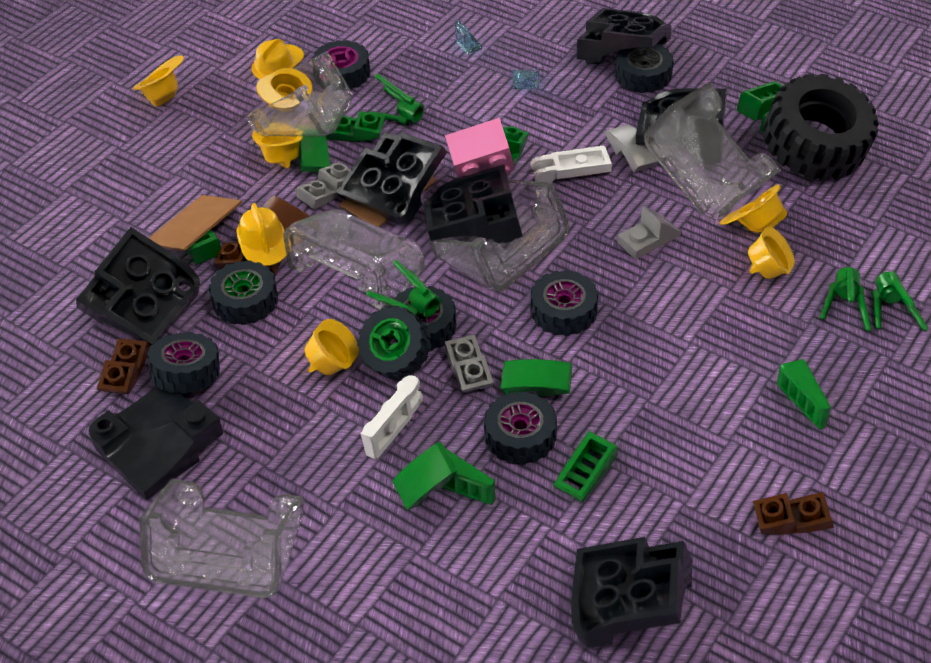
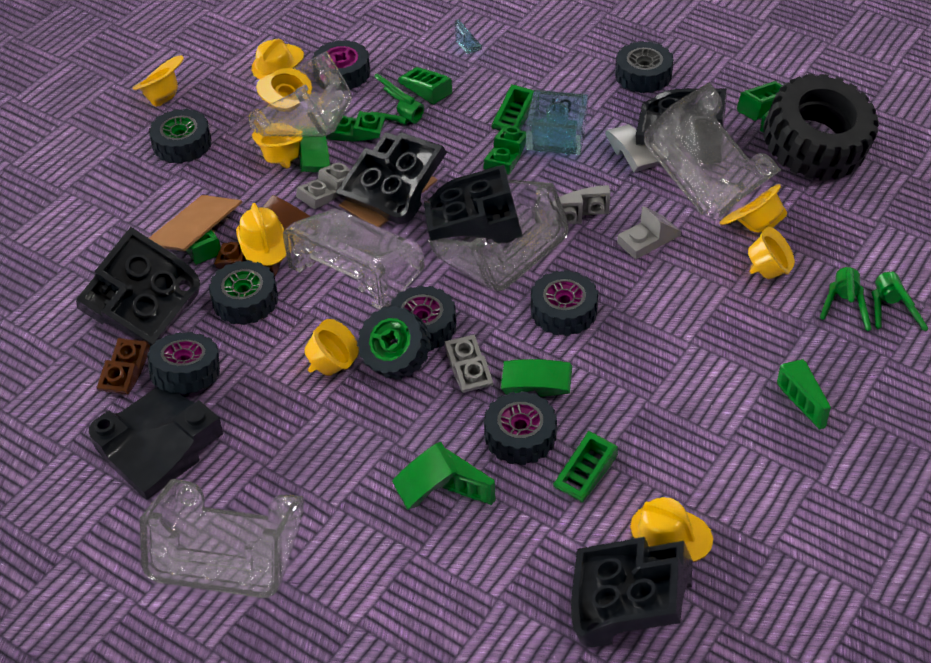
white hinge [361,375,423,459] -> none
green plant [366,260,441,318] -> none
bright pink brick [445,118,516,177] -> none
clear light blue slope [512,69,539,89] -> none
white hinge [530,146,612,184] -> none
black slope [577,8,671,64] -> none
reddish brown slope [753,492,834,534] -> none
none -> black wheel [149,109,212,164]
none -> green slope [398,67,452,105]
none -> green slope [491,84,537,130]
none -> clear light blue brick [526,90,588,155]
none -> light grey slope [553,185,610,225]
none -> yellow piece [630,497,713,562]

